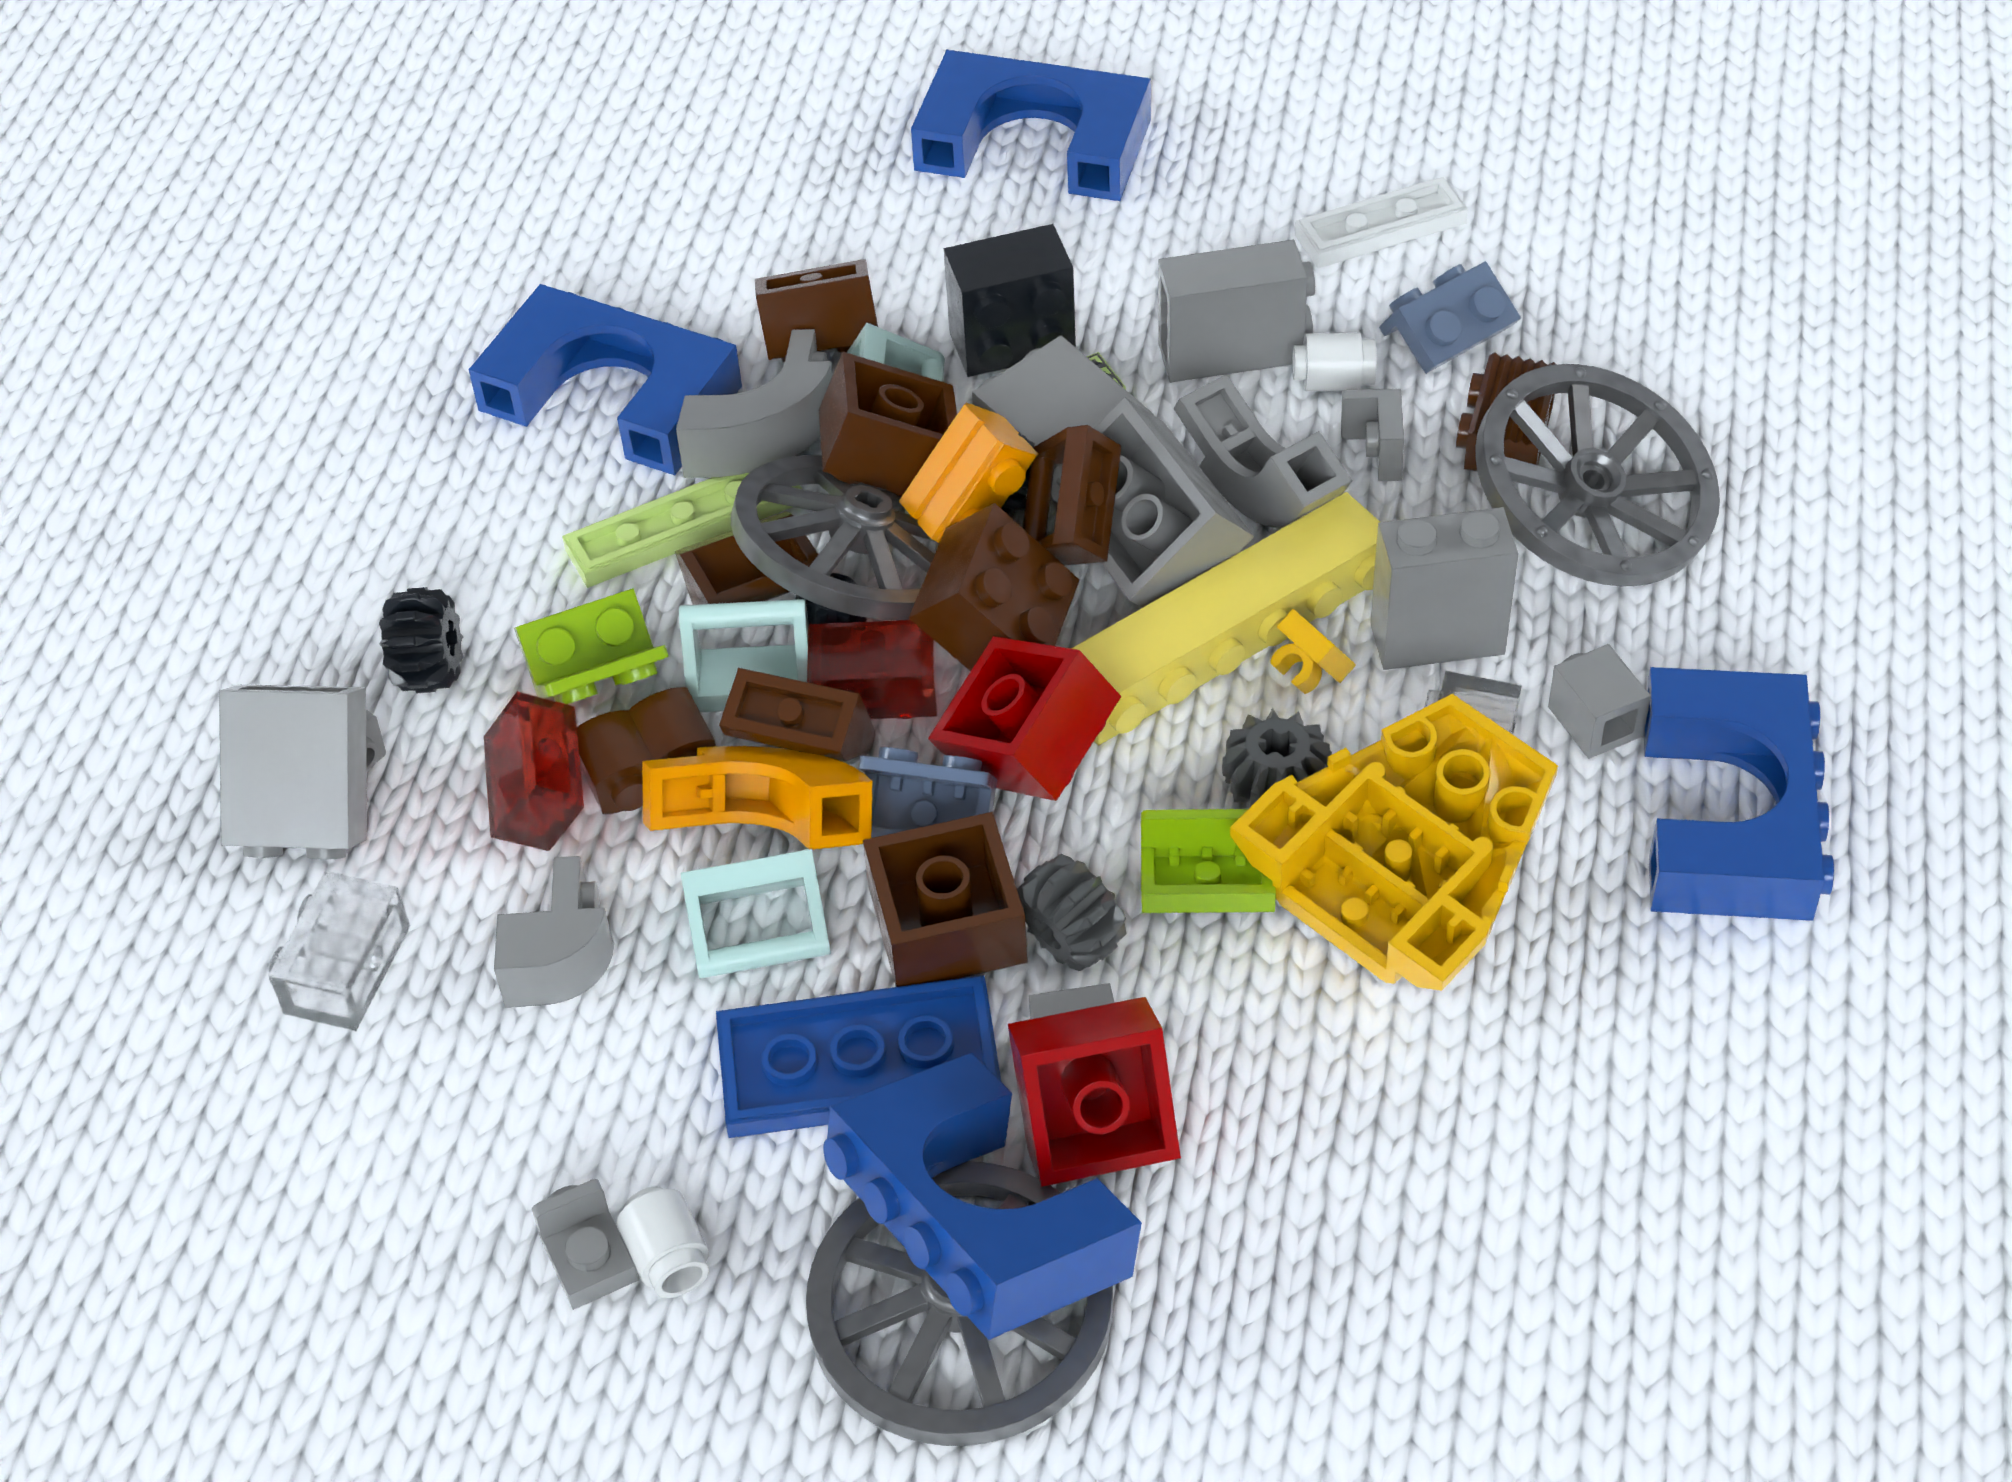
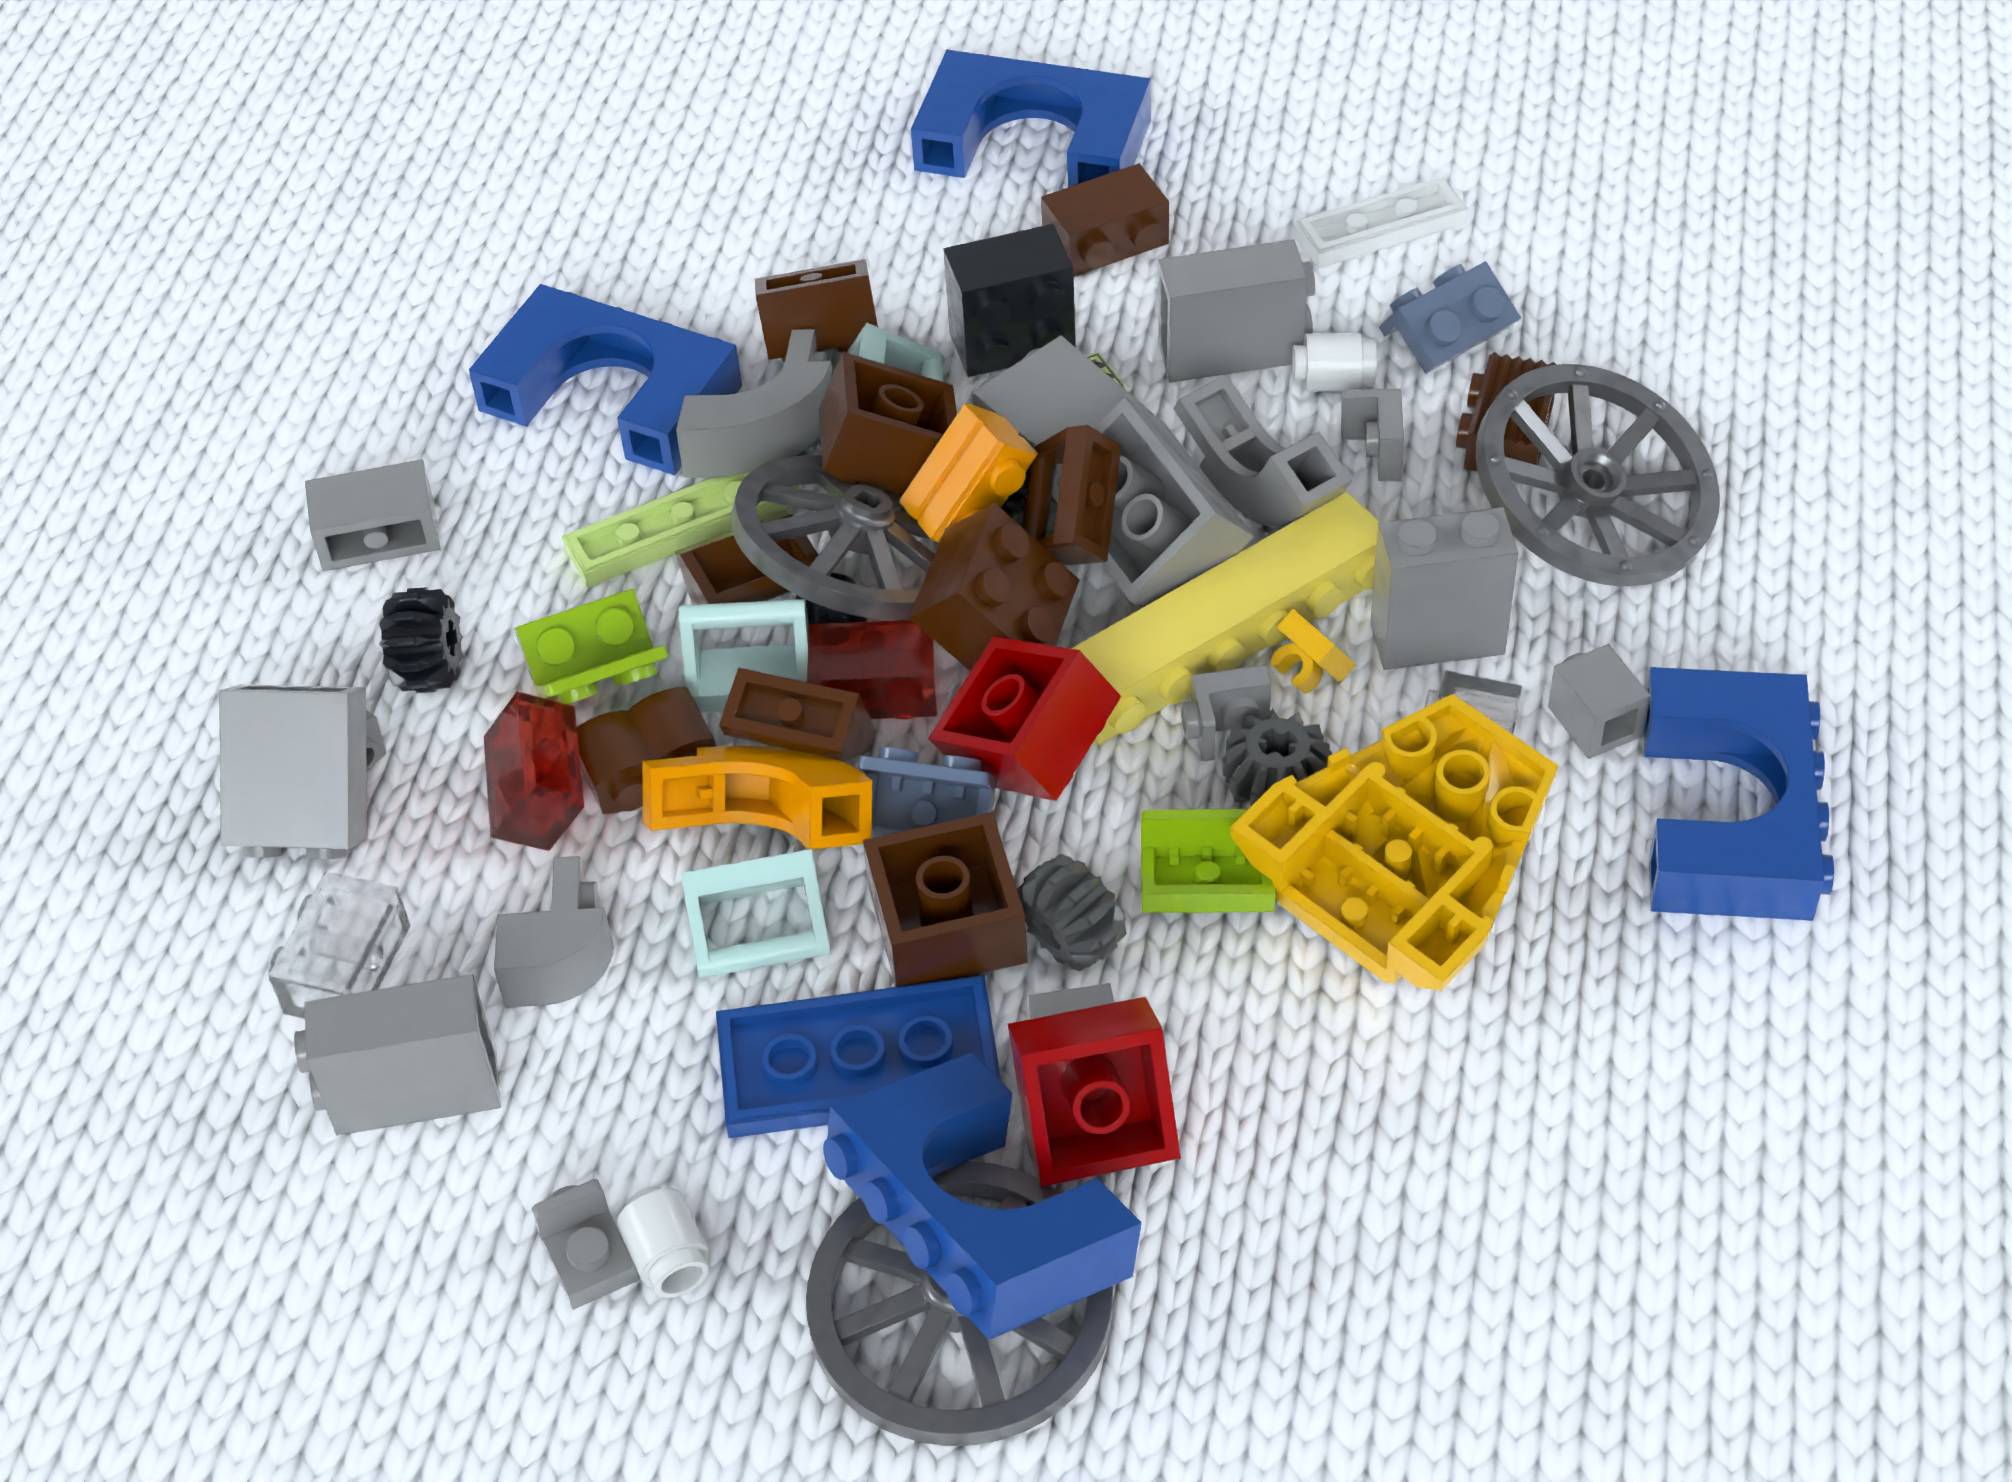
none -> light grey brick [294,974,501,1136]
none -> light grey brick [305,459,441,572]
none -> reddish brown brick [1041,163,1169,277]
none -> light grey bracket [1181,665,1271,761]

